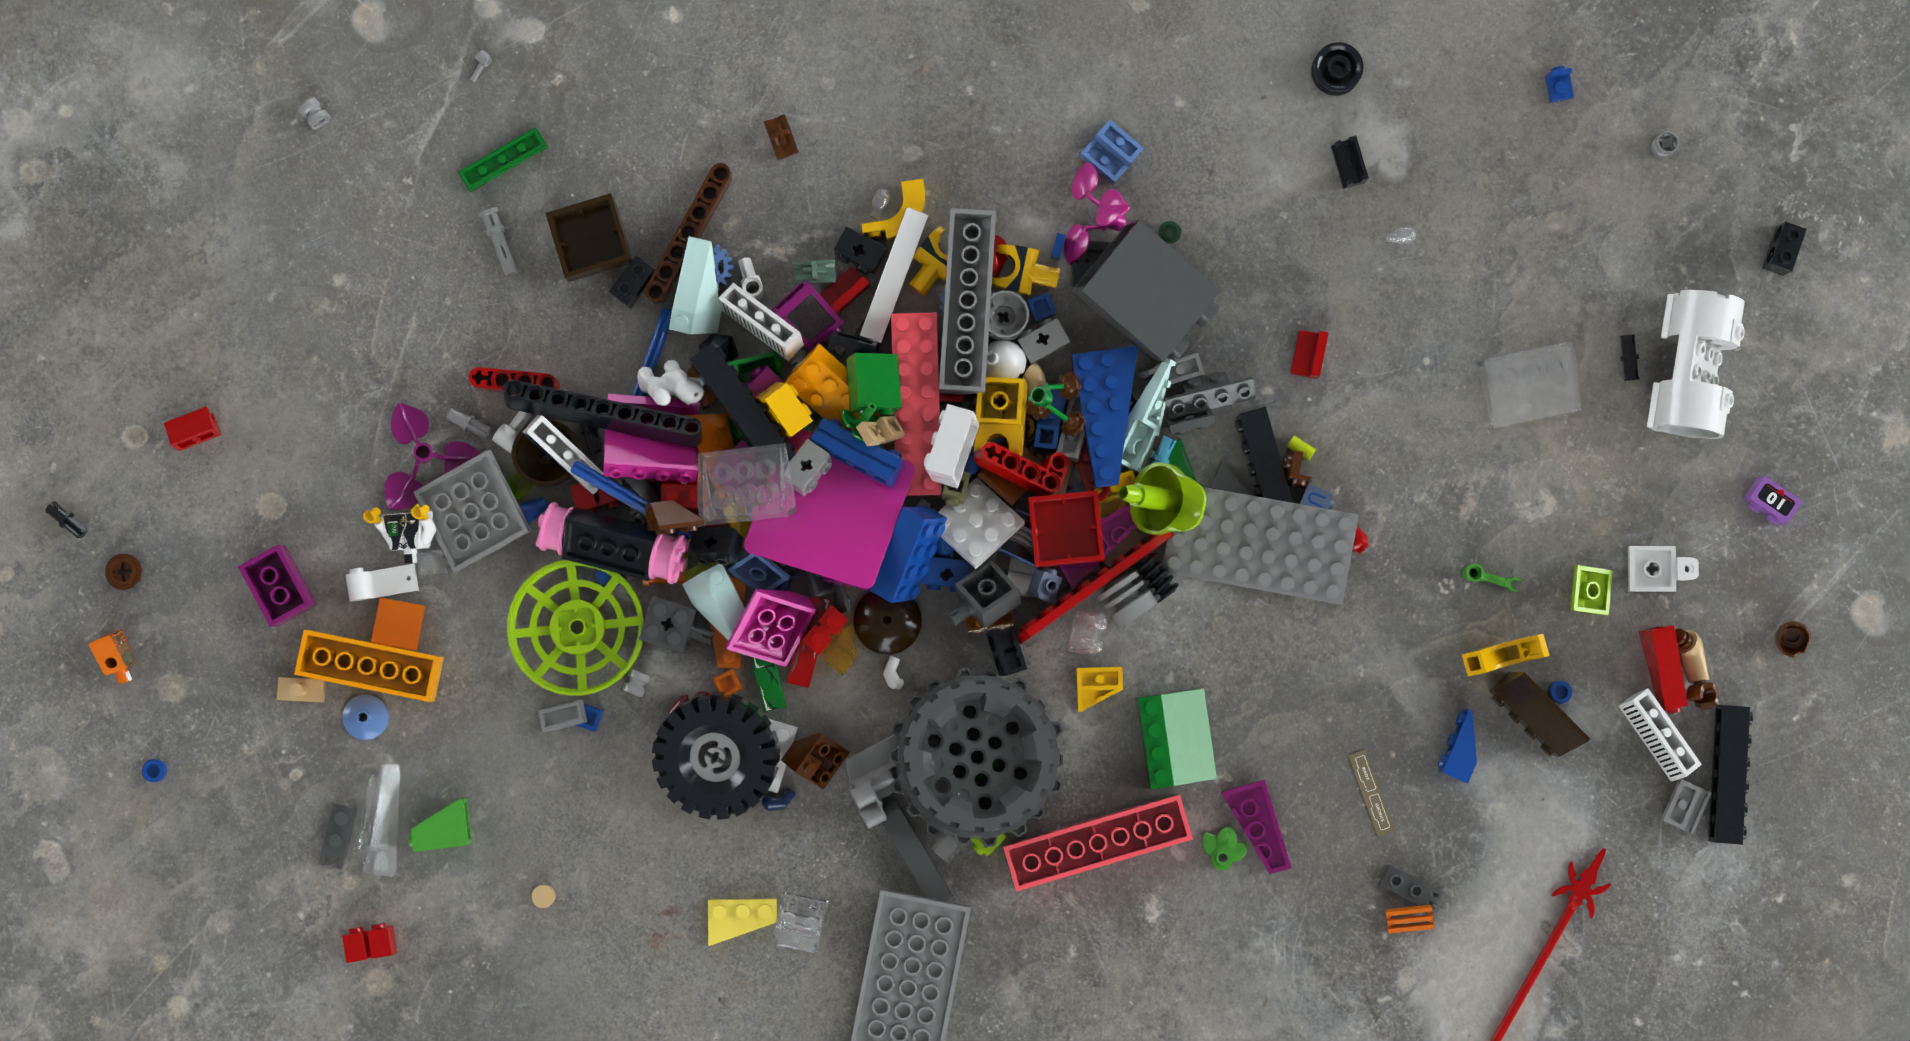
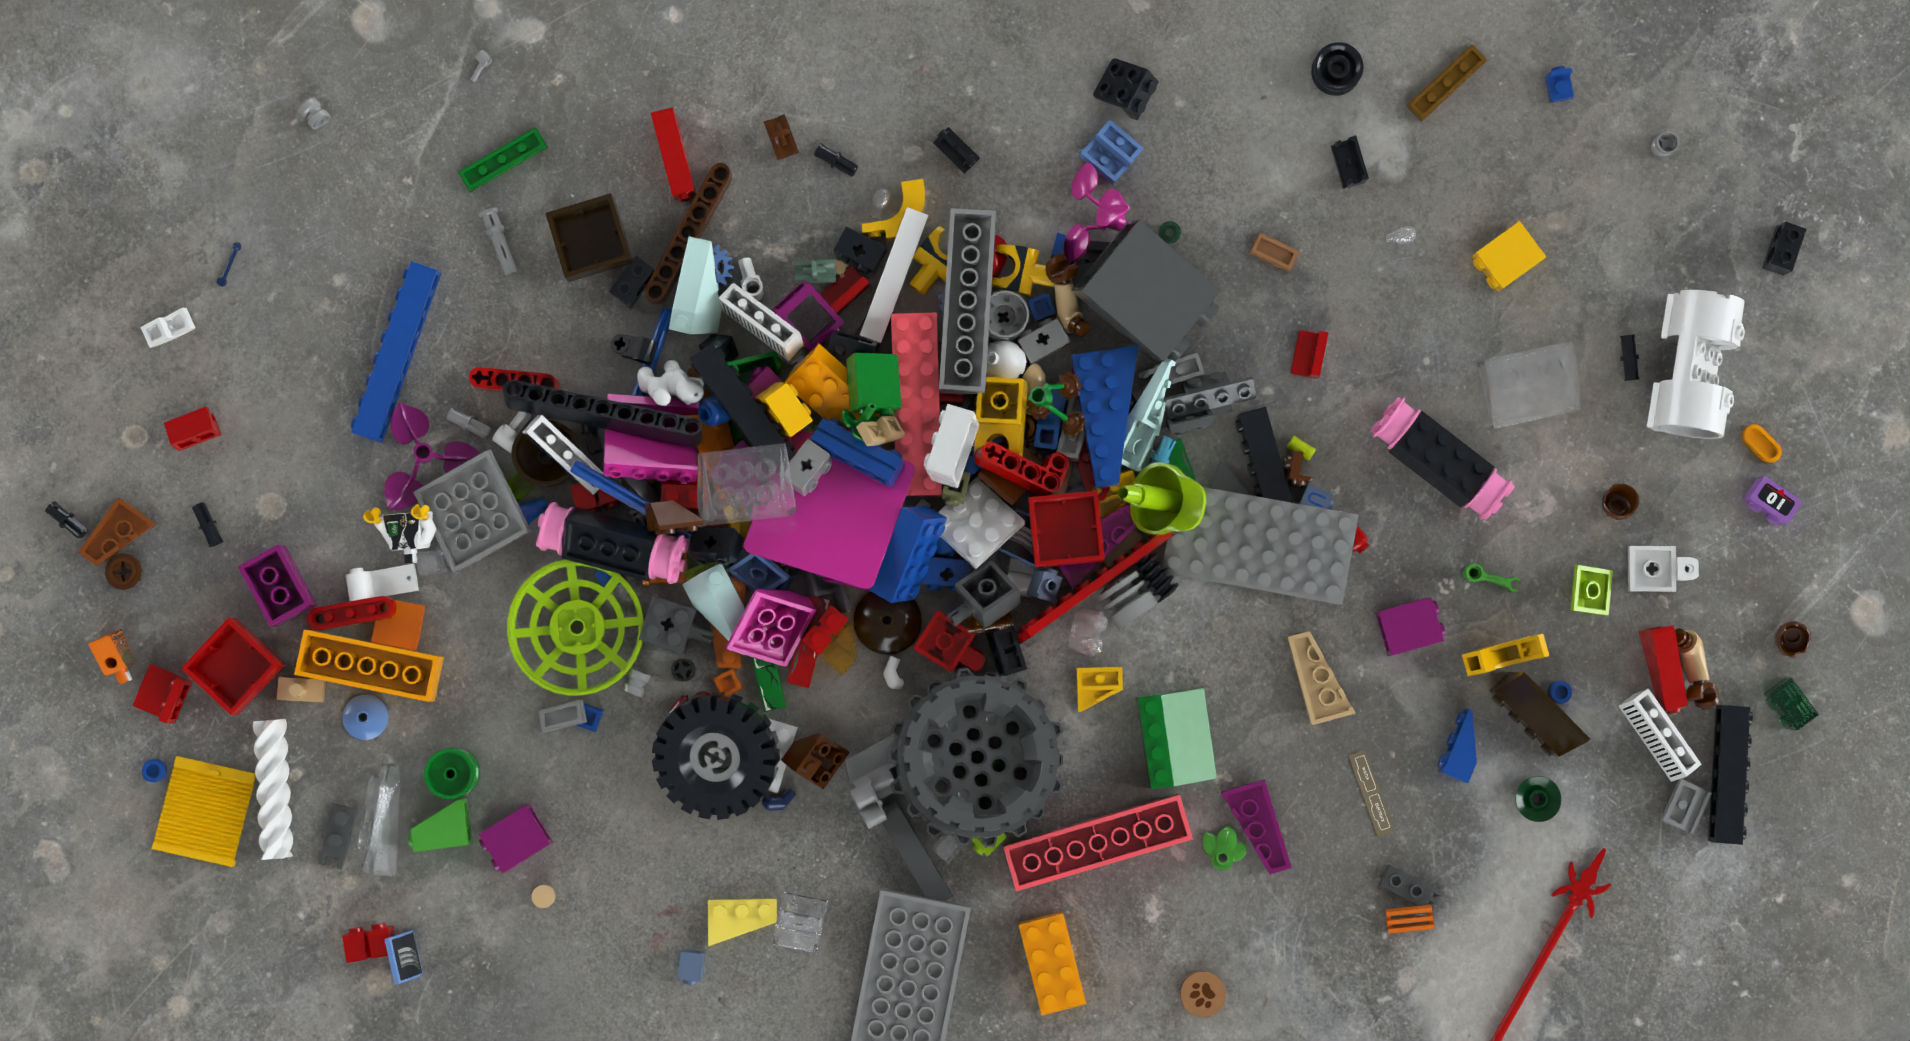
none -> dark orange wing [78,497,158,566]
none -> red bracket [133,664,193,724]
none -> white slope [140,308,195,348]
none -> yellow door [151,756,256,867]
none -> red container [181,617,286,715]
none -> black axle [192,502,224,547]
none -> dark blue hinge [217,242,241,287]
none -> white piece [253,719,293,860]
none -> red plate [307,596,396,631]
none -> blue brick [351,261,442,443]
none -> slope [385,930,423,985]
none -> green wheel [424,748,480,799]
none -> magenta brick [479,804,553,874]
none -> black piece [611,334,657,364]
none -> red slope [651,107,697,202]
none -> pearl dark grey wheel [671,659,696,681]
none -> sand blue brick [678,949,706,985]
none -> blue head [698,396,730,427]
none -> black axle [814,143,858,177]
none -> tan piece [835,259,849,278]
none -> red brick [913,610,985,673]
none -> black hinge [933,127,980,174]
none -> light orange brick [1018,911,1086,1015]
none -> piece [1045,253,1090,337]
none -> black bracket [1093,58,1159,120]
none -> medium nougat tile [1180,971,1226,1017]
none -> medium nougat tile [1249,232,1300,273]
none -> tan wing [1287,631,1356,725]
none -> black brick [1370,397,1515,520]
none -> magenta brick [1375,597,1446,656]
none -> pearl gold tile [1406,44,1487,122]
none -> yellow panel [1472,221,1546,292]
none -> dark green dish [1515,776,1562,822]
none -> reddish brown hair [1602,484,1639,520]
none -> light orange tile [1741,424,1782,463]
none -> clear green brick [1764,677,1819,731]

